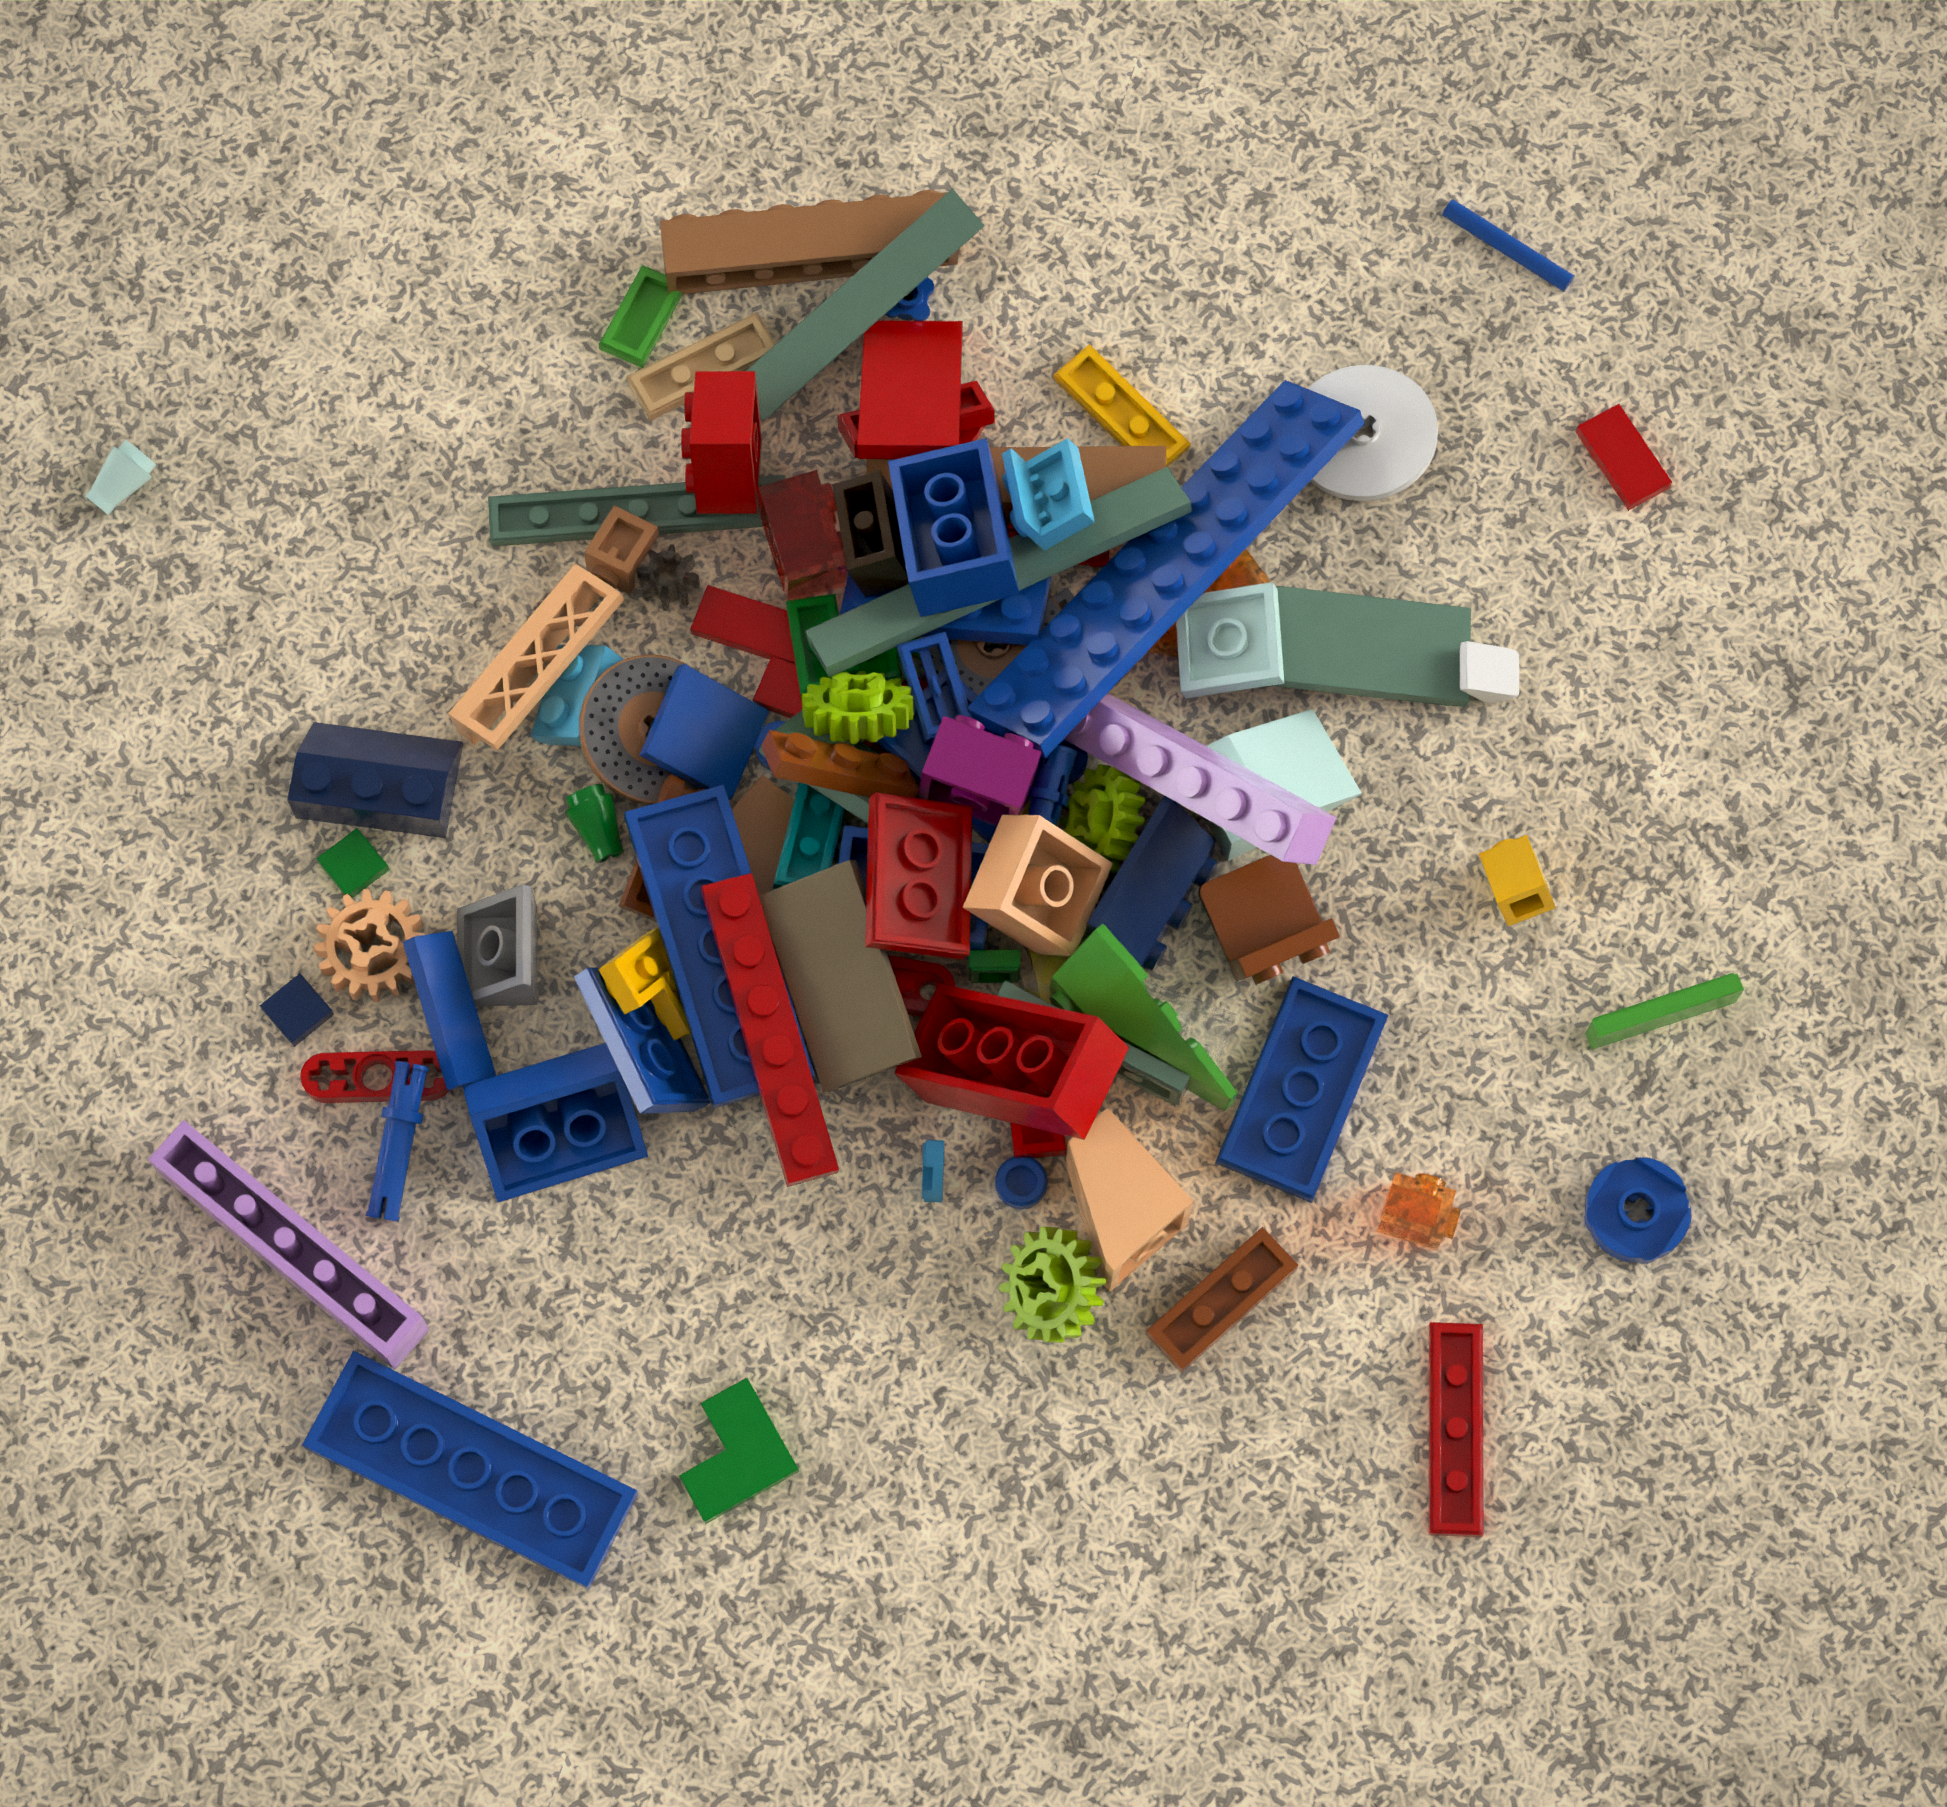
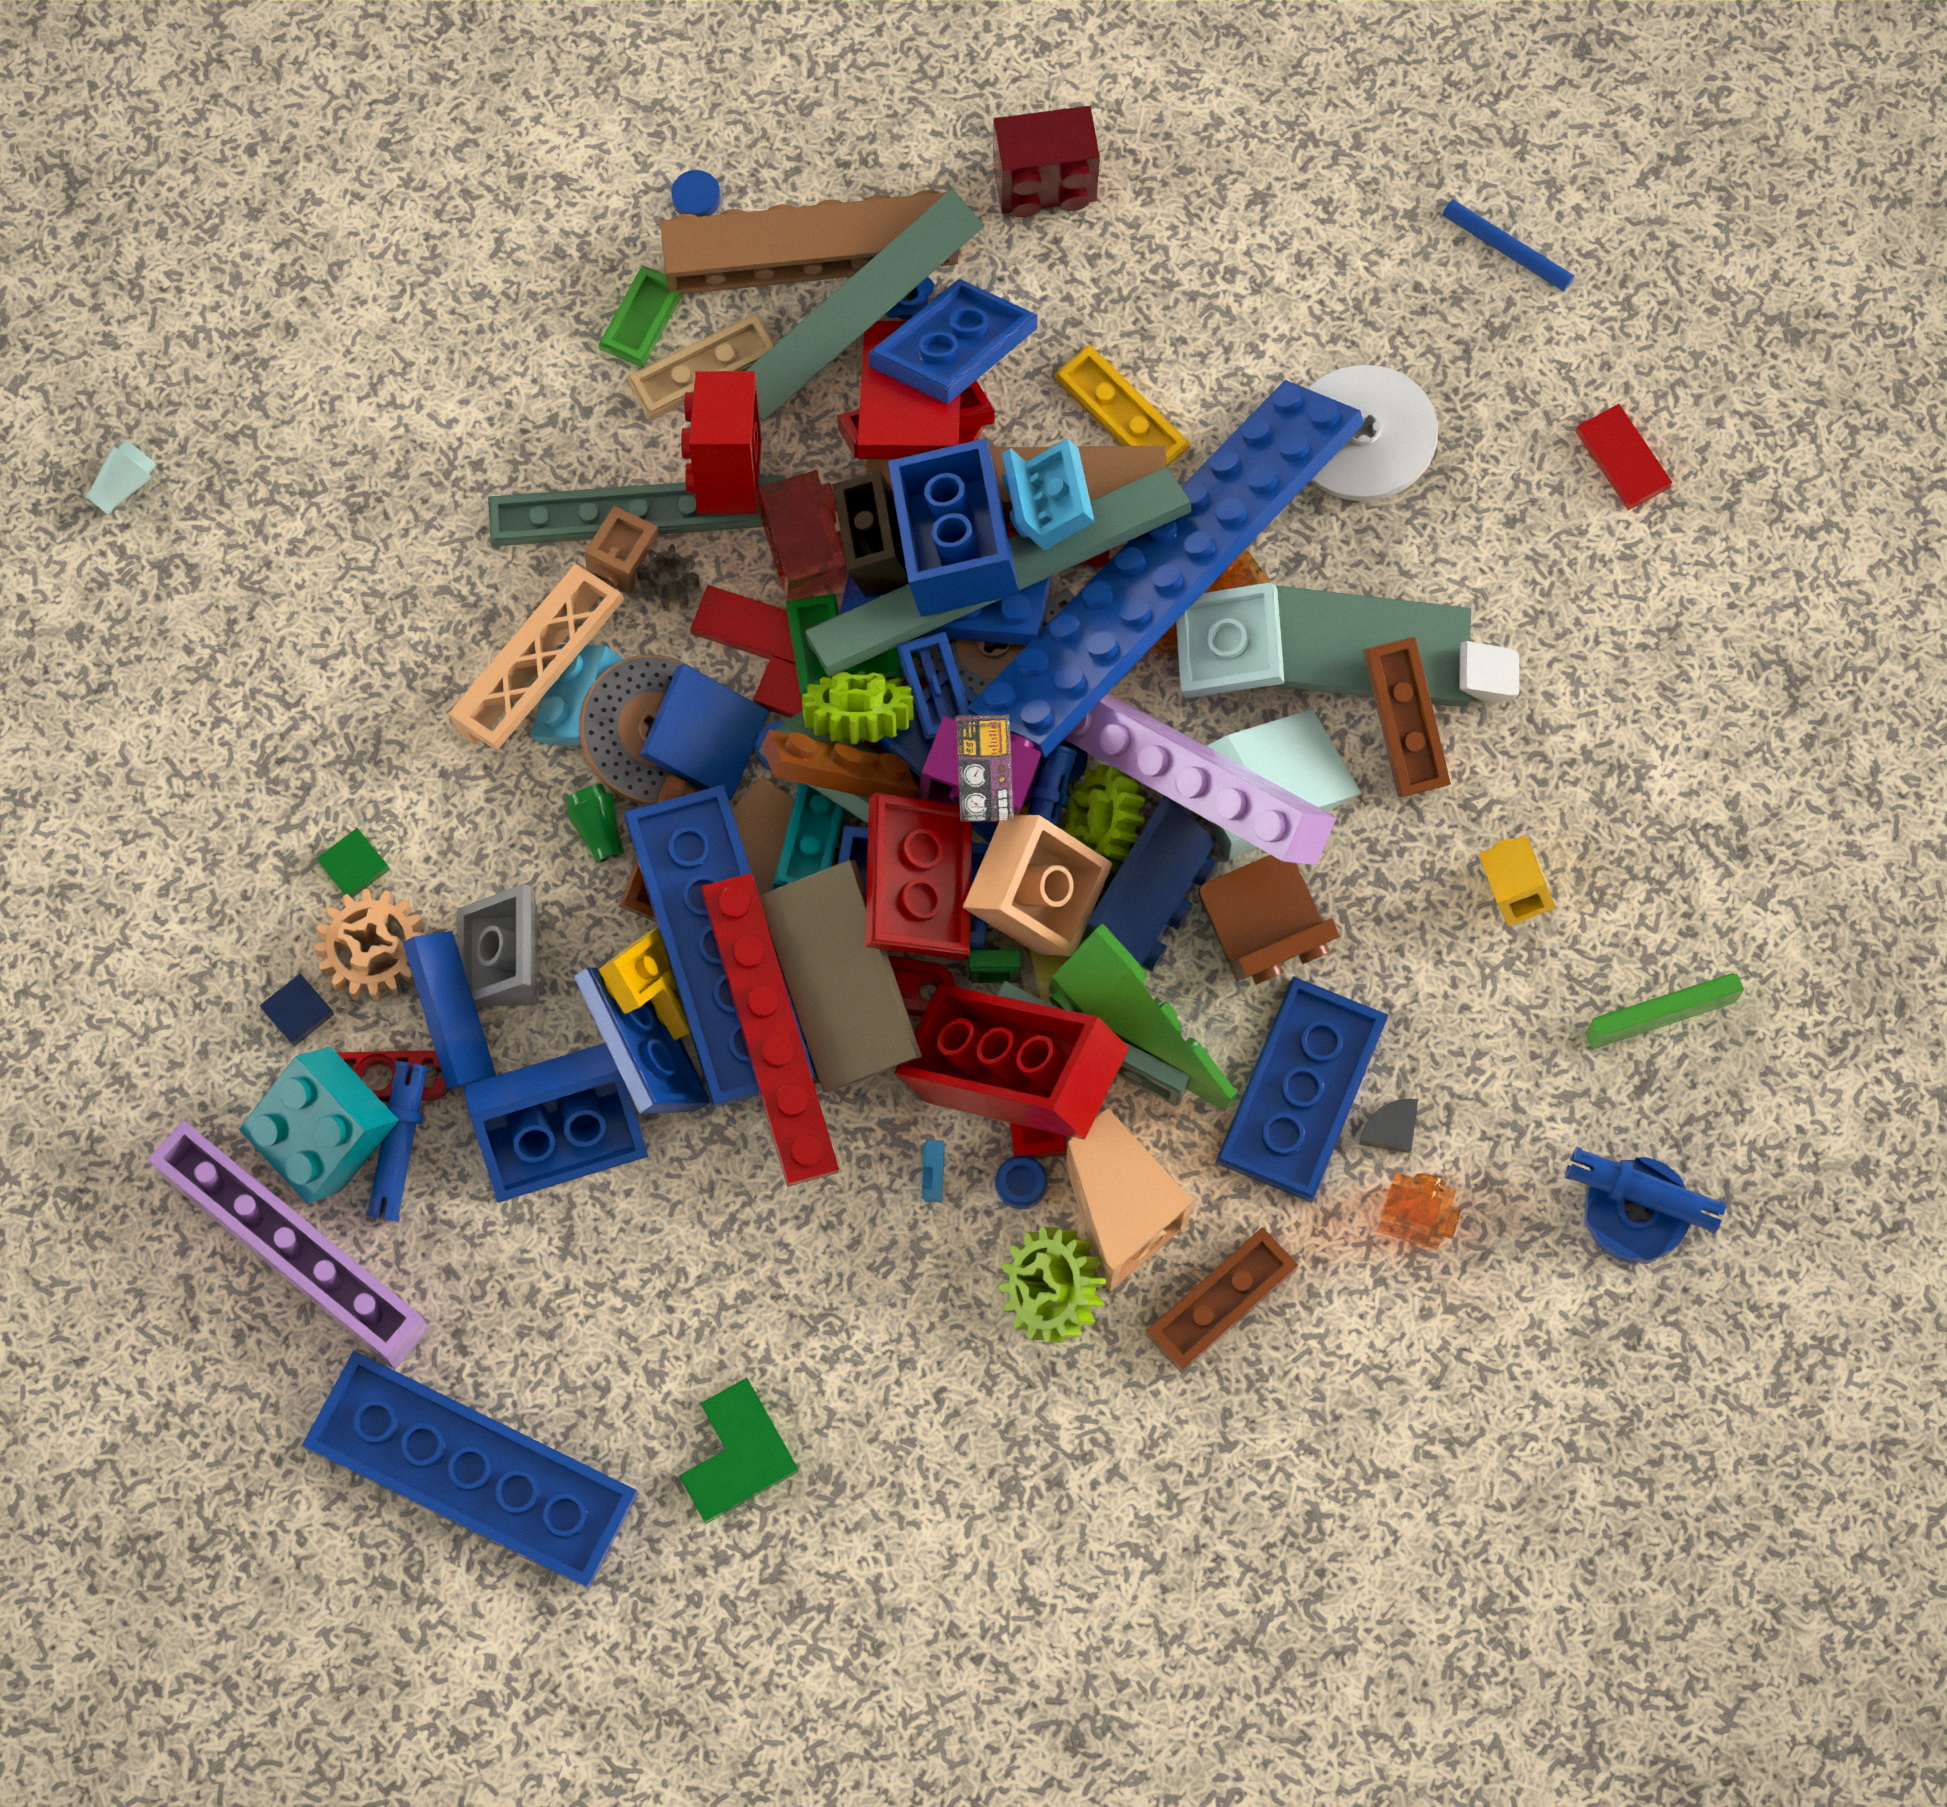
dark blue slope [287,722,463,838] -> none
red tile [1429,1322,1484,1537] -> none
none -> teal brick [239,1046,399,1204]
none -> blue tile [671,170,721,217]
none -> blue tile [869,279,1037,404]
none -> clear tile [956,714,1014,822]
none -> dark red brick [993,105,1100,218]
none -> dark grey tile [1359,1099,1419,1153]
none -> dark orange plate [1363,637,1451,797]
none -> blue pin [1565,1146,1726,1234]

